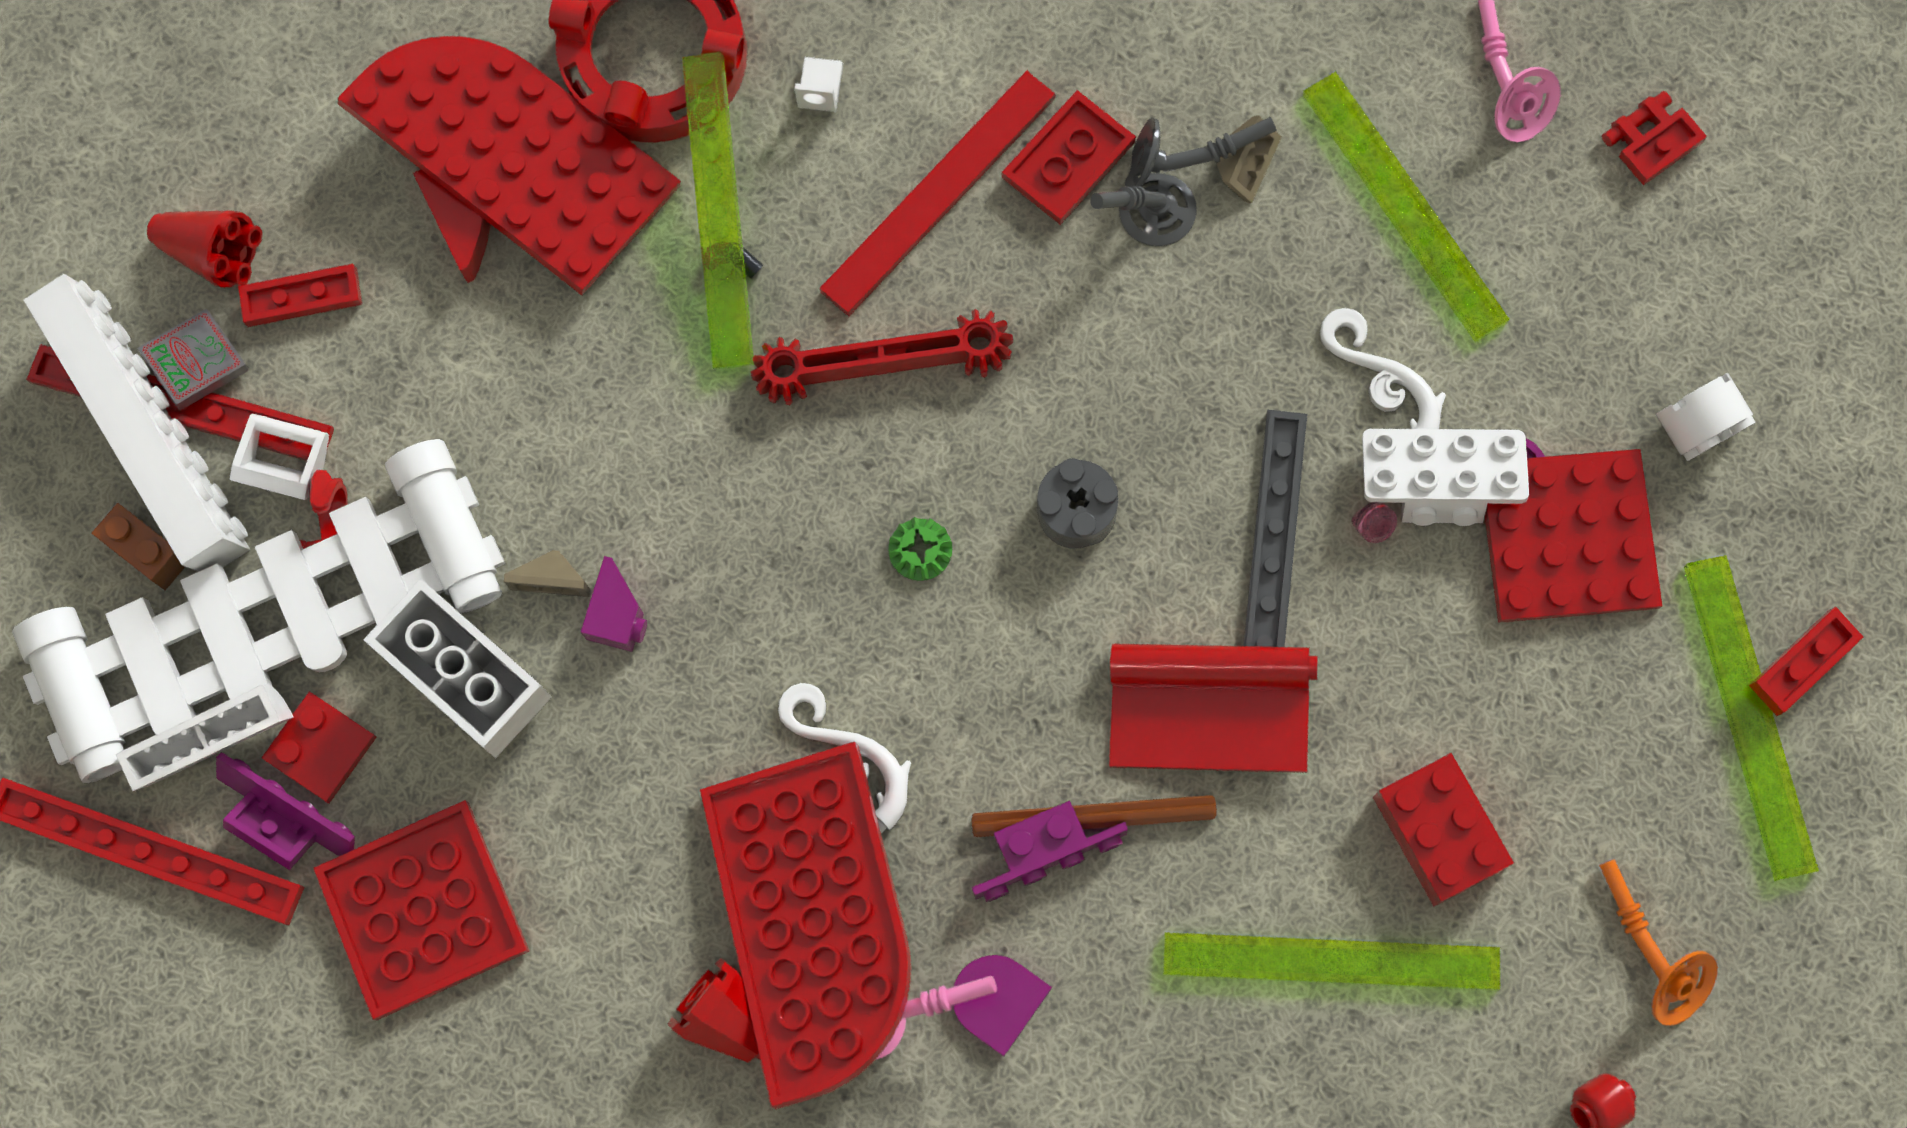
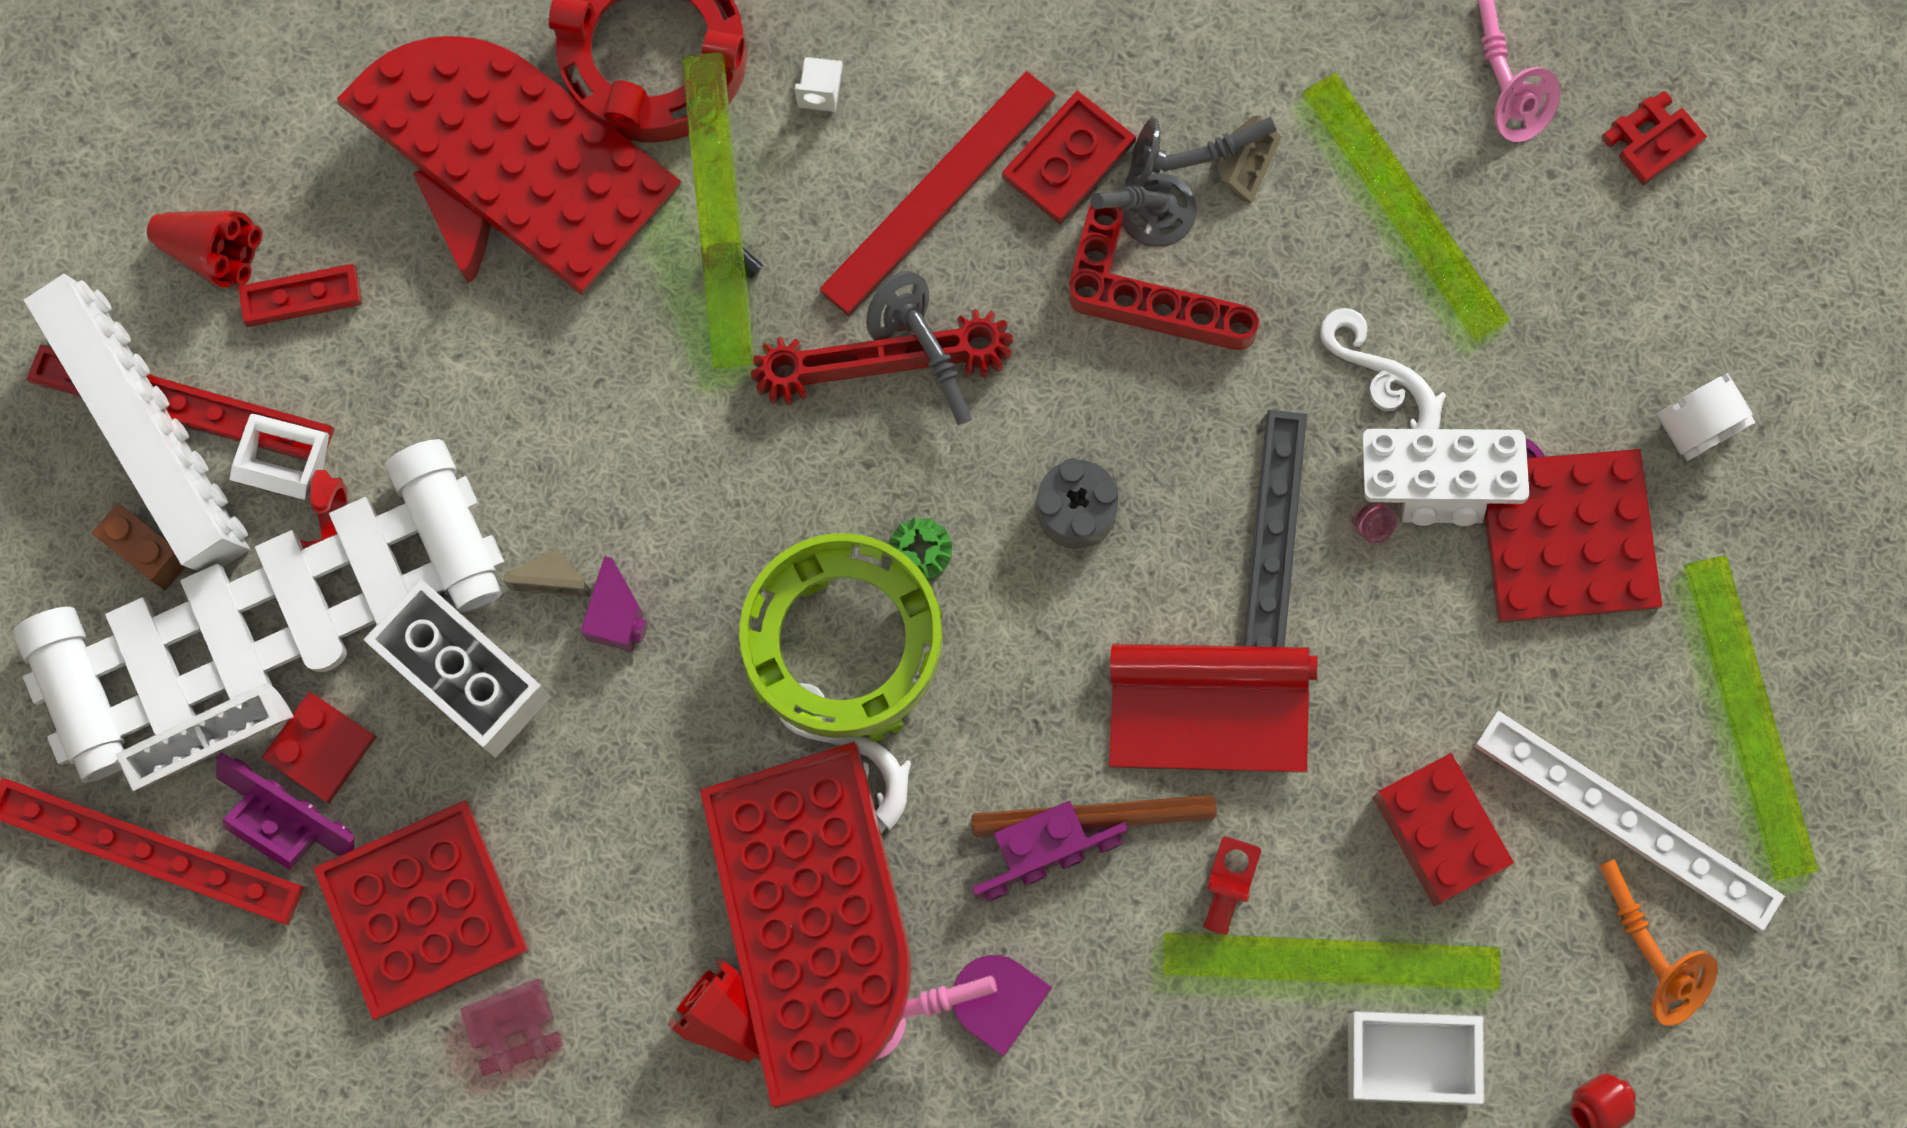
flat silver tile [138,309,248,411] -> none
red plate [1749,606,1864,716] -> none
none -> clear pink plate [460,979,563,1076]
none -> lime piece [739,533,943,742]
none -> dark grey dish [866,271,972,426]
none -> red beam [1069,205,1259,350]
none -> red bracket [1203,836,1261,935]
none -> white piece [1348,1012,1484,1106]
none -> white plate [1474,711,1785,932]

